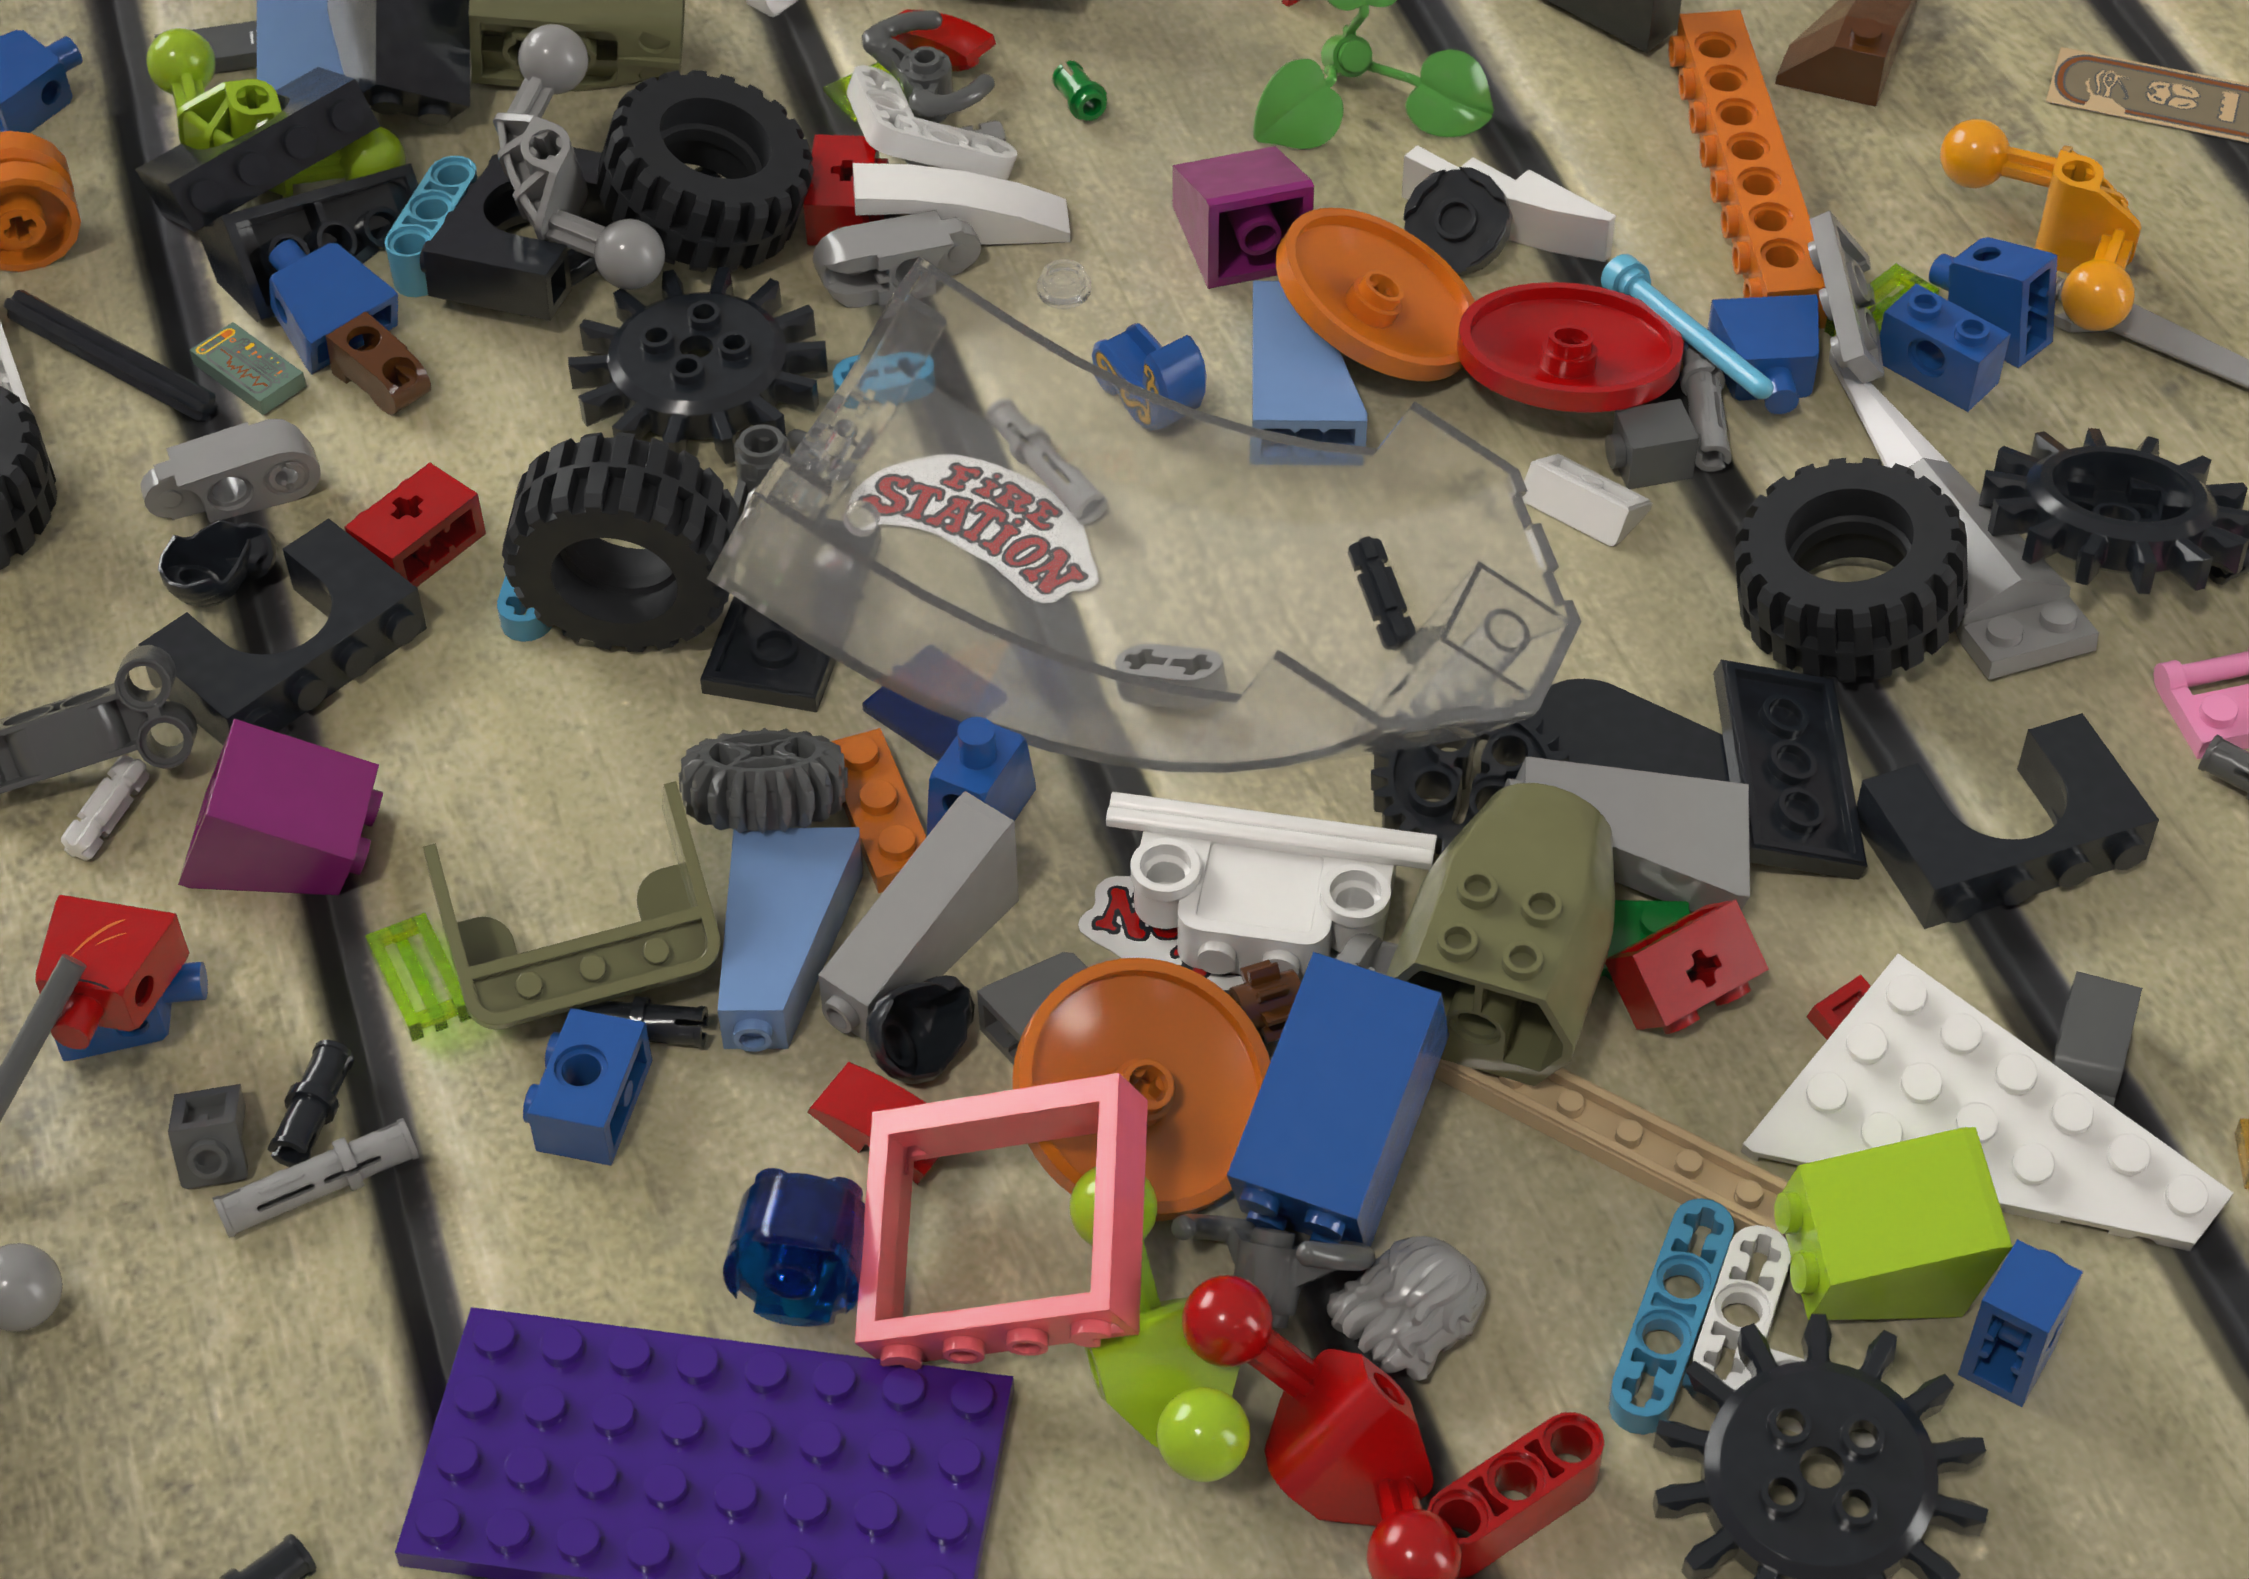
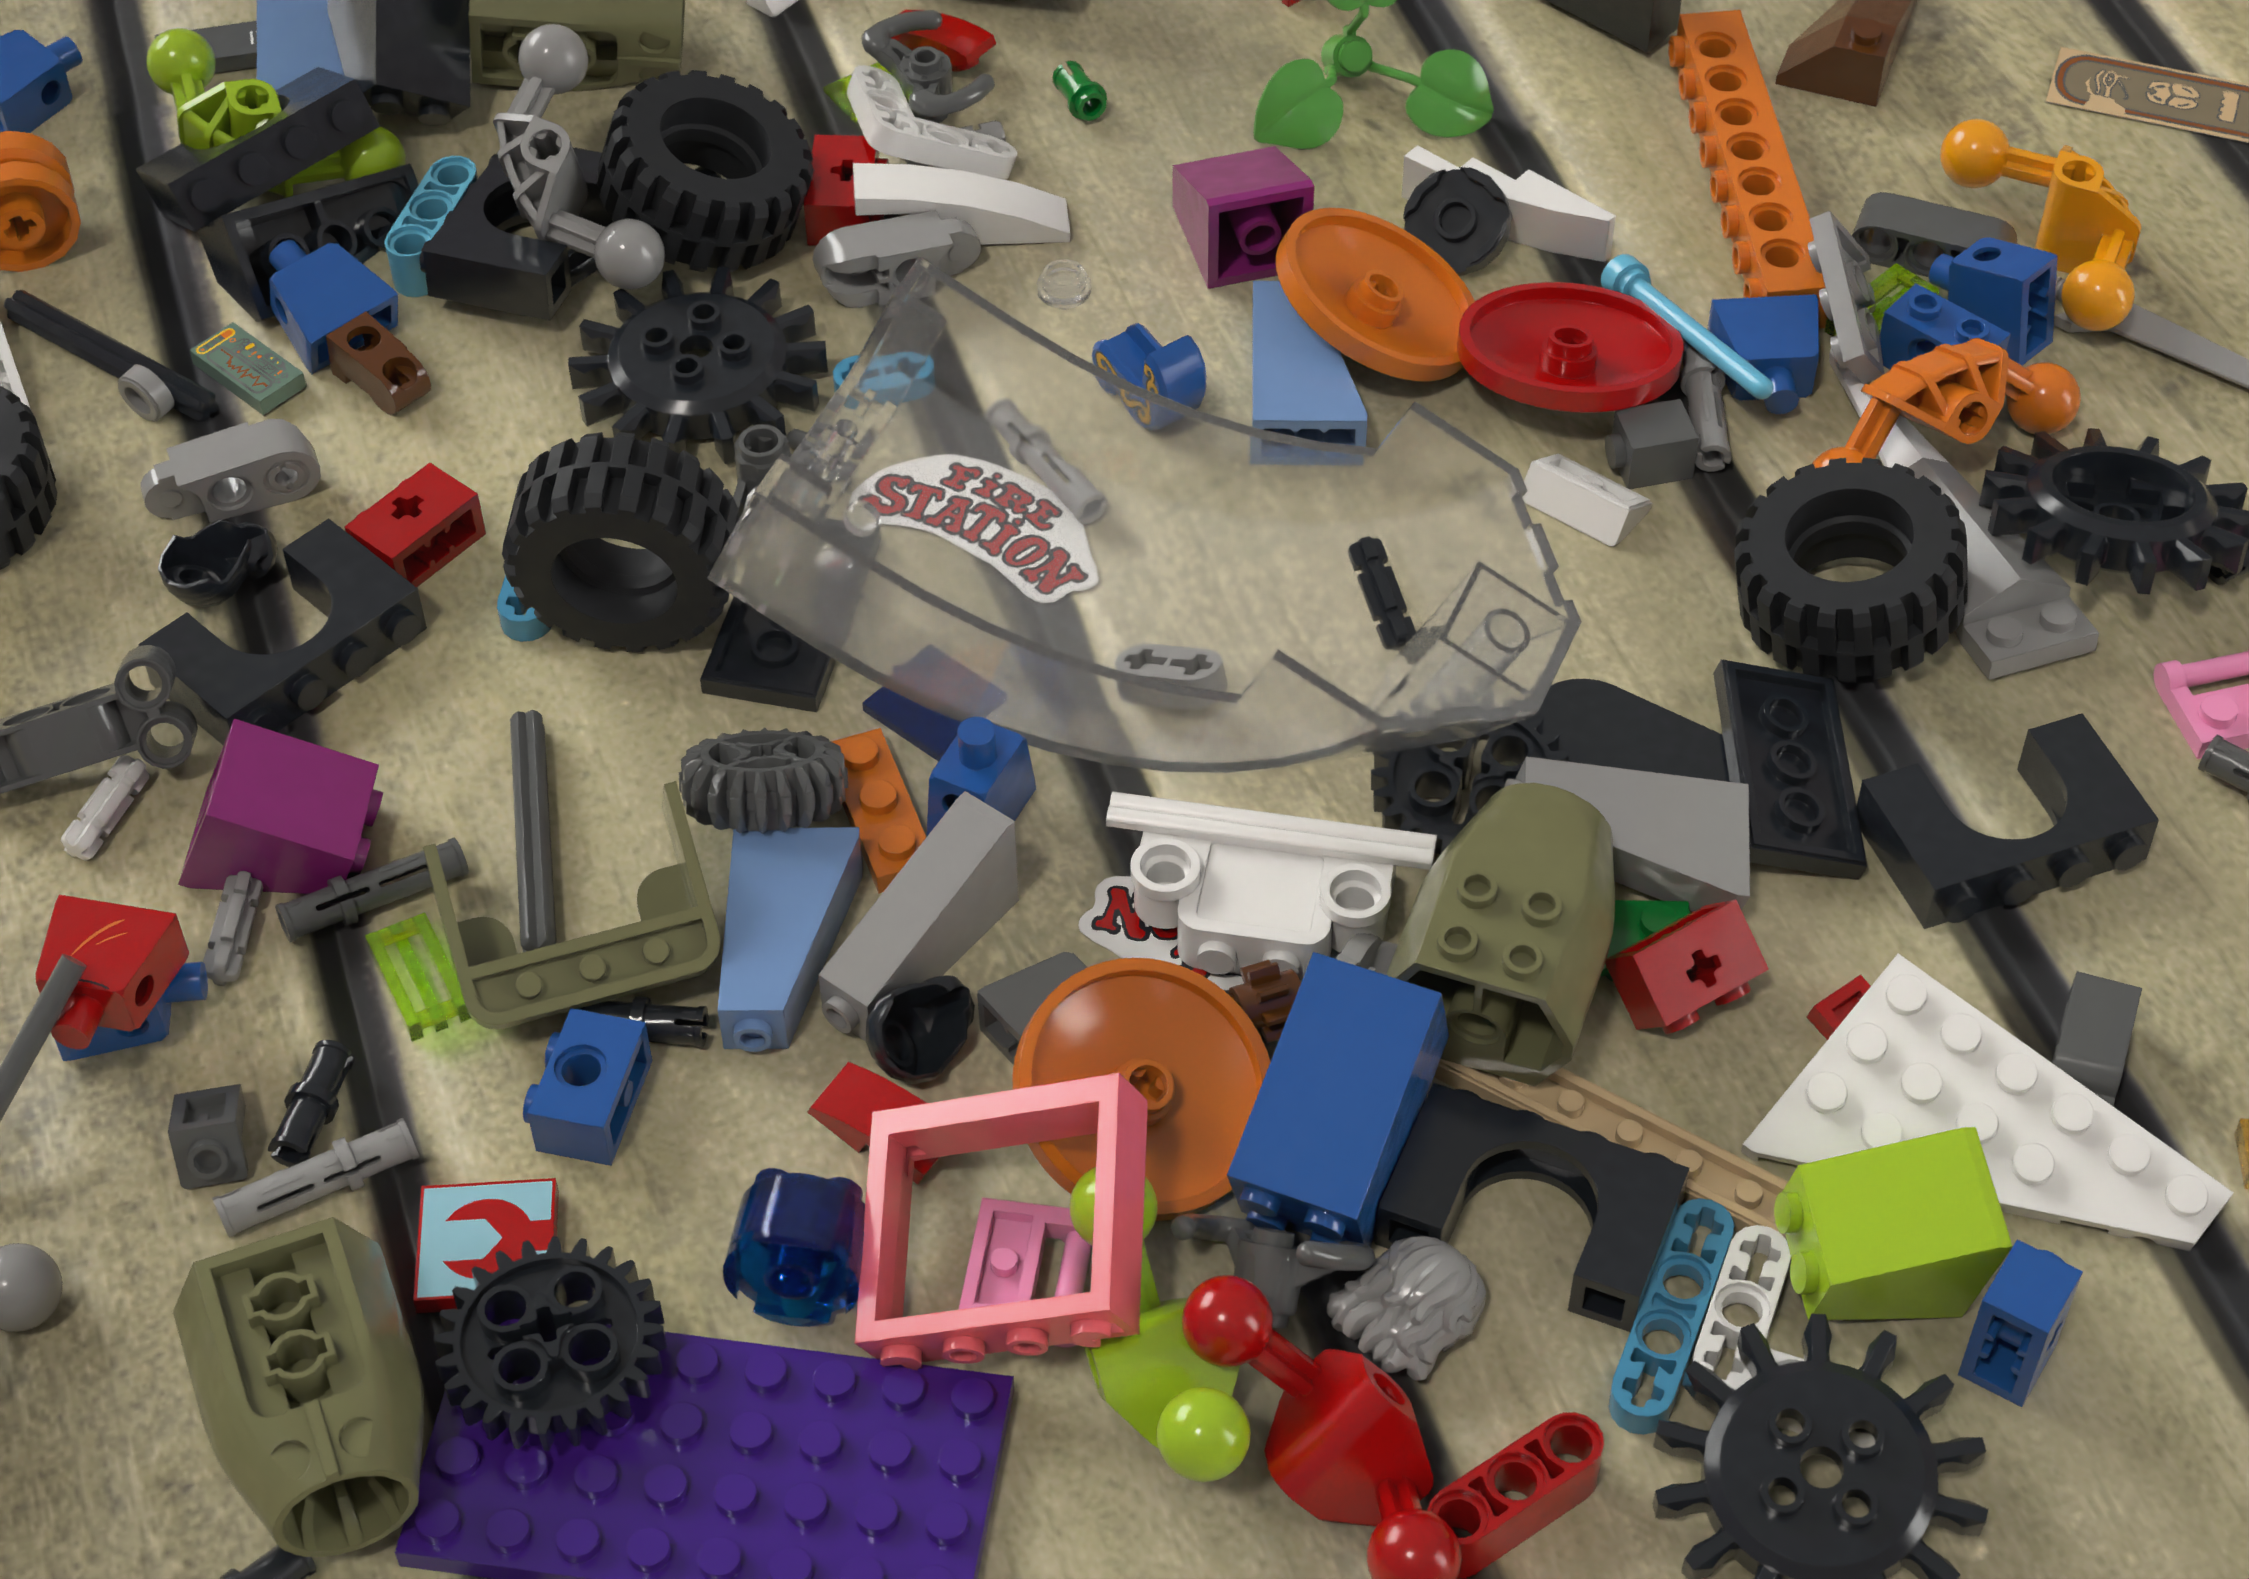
none -> light grey tile [118,365,174,421]
none -> olive animal [173,1217,424,1557]
none -> light grey axle [203,871,263,986]
none -> dark grey pin [275,837,469,942]
none -> tile [413,1178,559,1314]
none -> black gear [434,1236,667,1451]
none -> dark grey axle [510,709,557,952]
none -> bright pink plate [958,1197,1093,1347]
none -> black arch [1375,1082,1690,1332]
none -> orange piece [1812,338,2081,468]
none -> dark grey beam [1852,192,2017,277]

